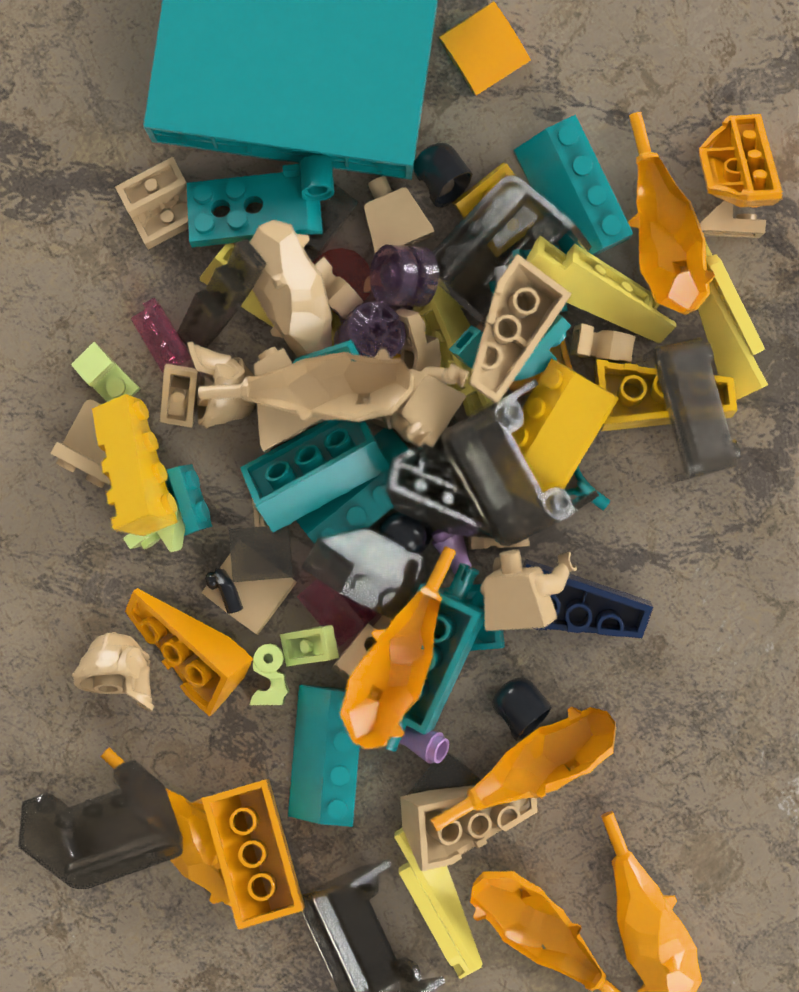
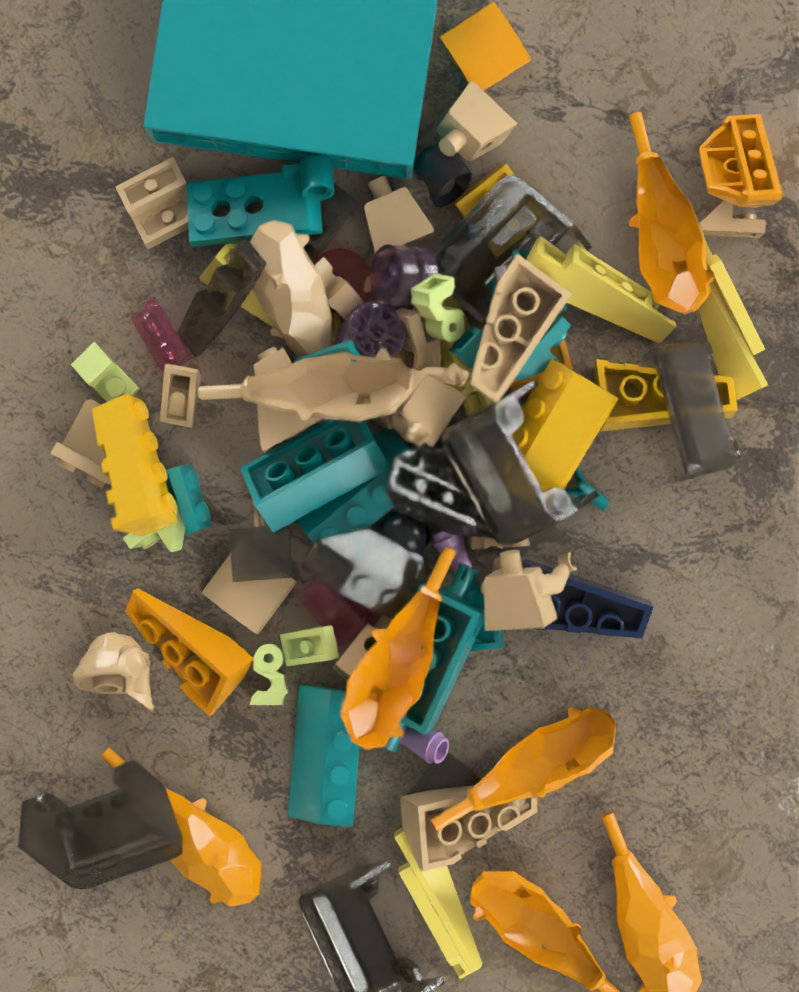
tan head [187,341,256,428] -> none
light orange slope [202,779,305,930] -> none
black arm [205,568,243,614] -> none
black helmet [493,677,552,741] -> none
teal slope [513,114,633,256] -> none
tan leg [570,323,636,363] -> none
none -> yellowish green leg [411,273,465,342]
none -> tan torso [437,81,518,161]

